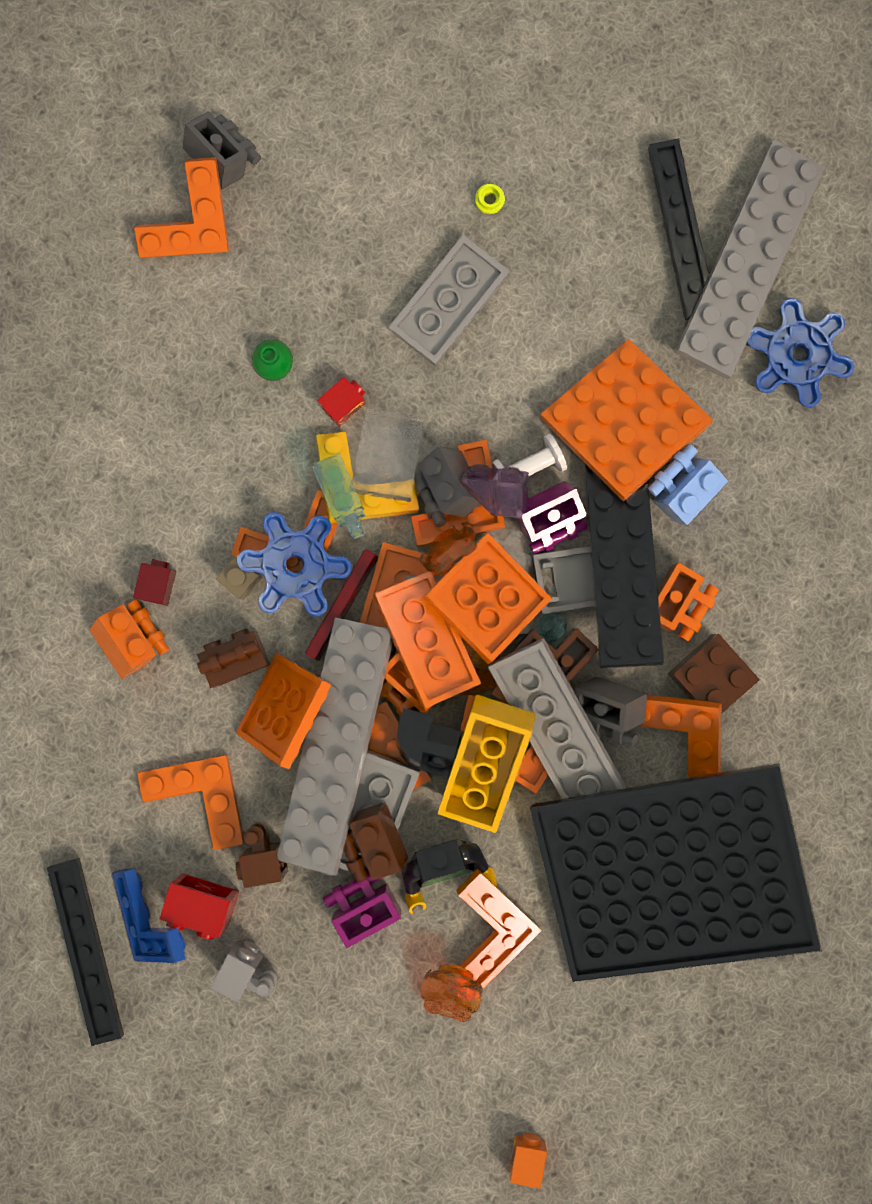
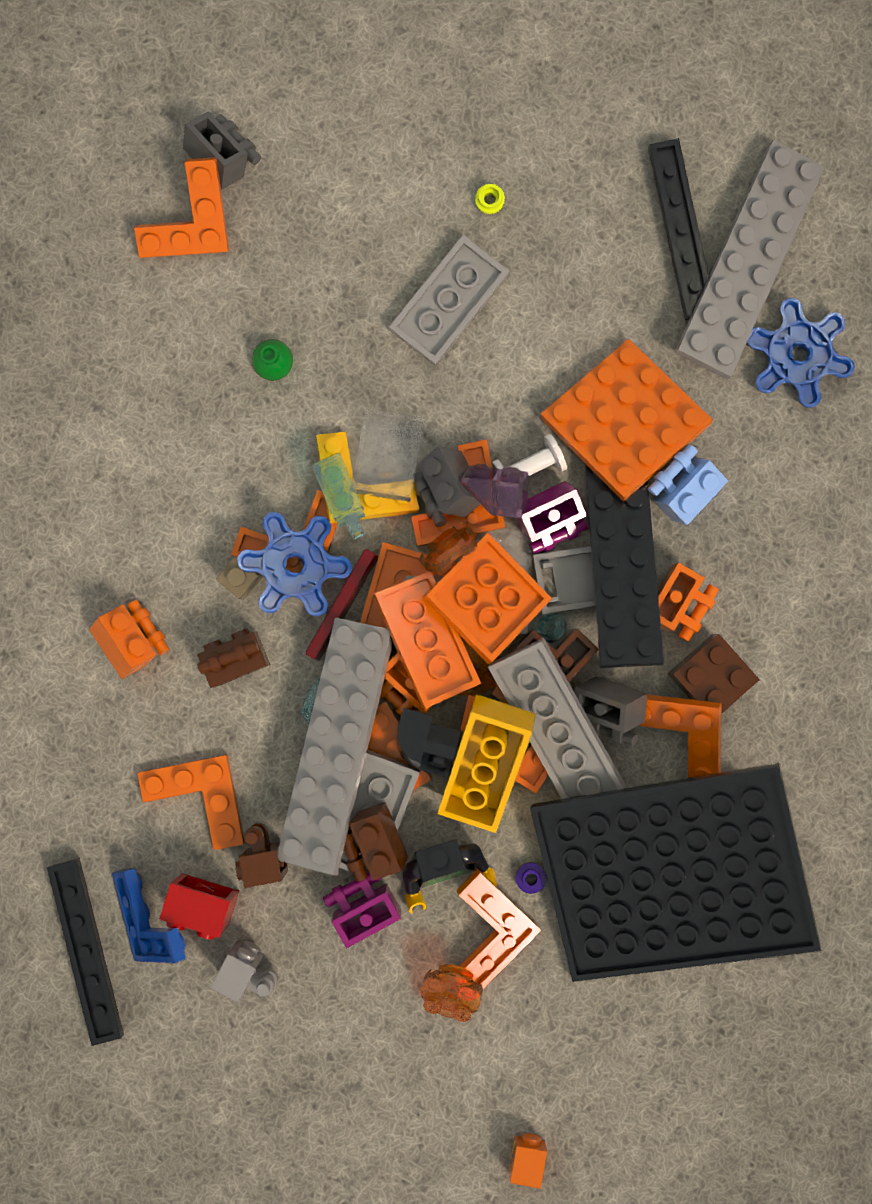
dark red brick [133,559,177,606] -> none
orange plate [236,653,332,769] -> none
red brick [317,377,366,427] -> none
none -> dark purple plate [516,862,546,894]

